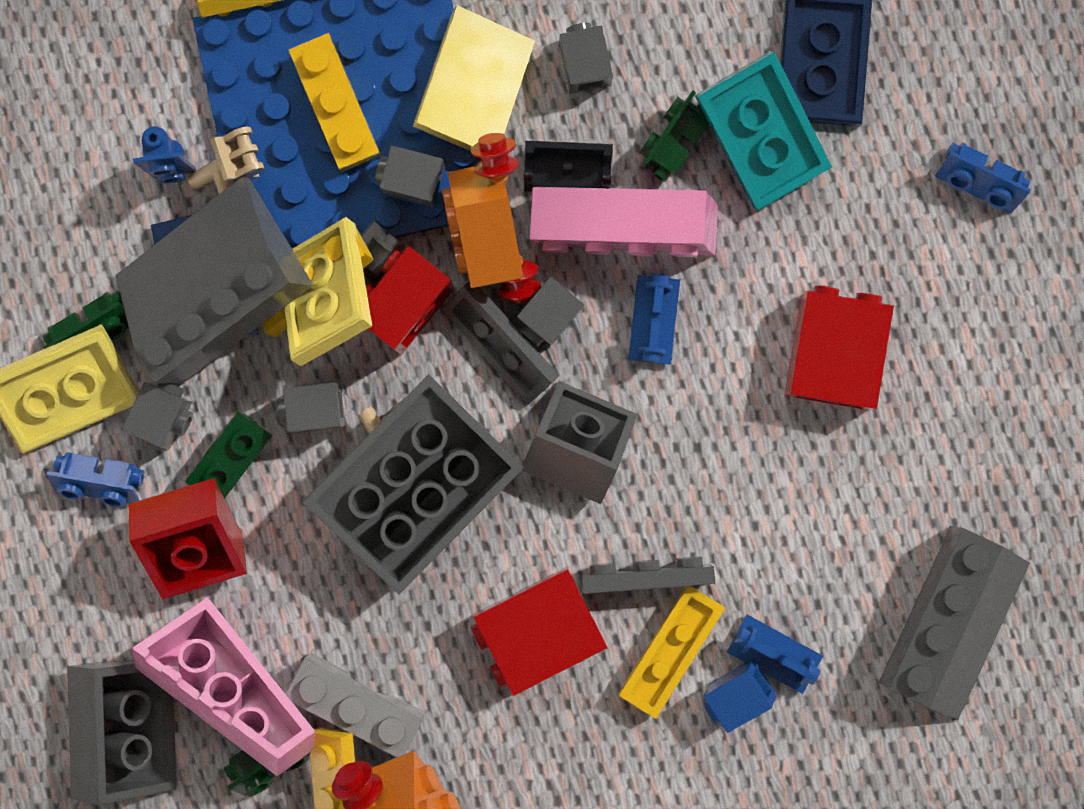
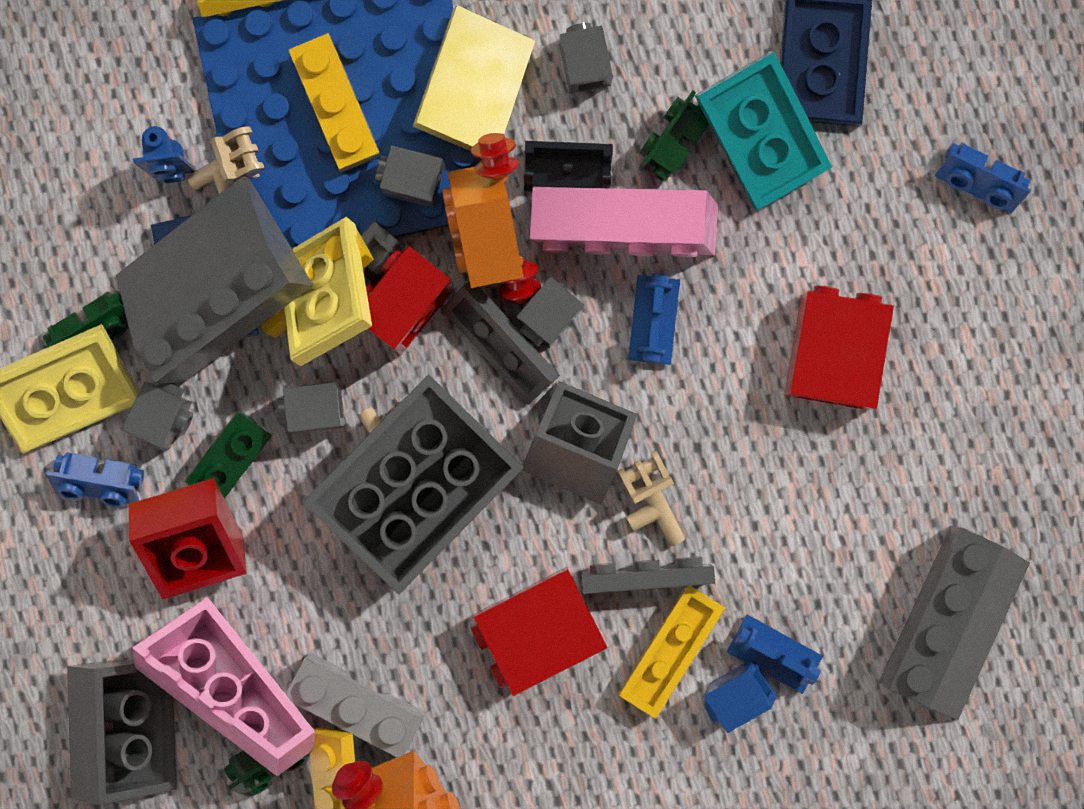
none -> tan arm [617,451,685,546]

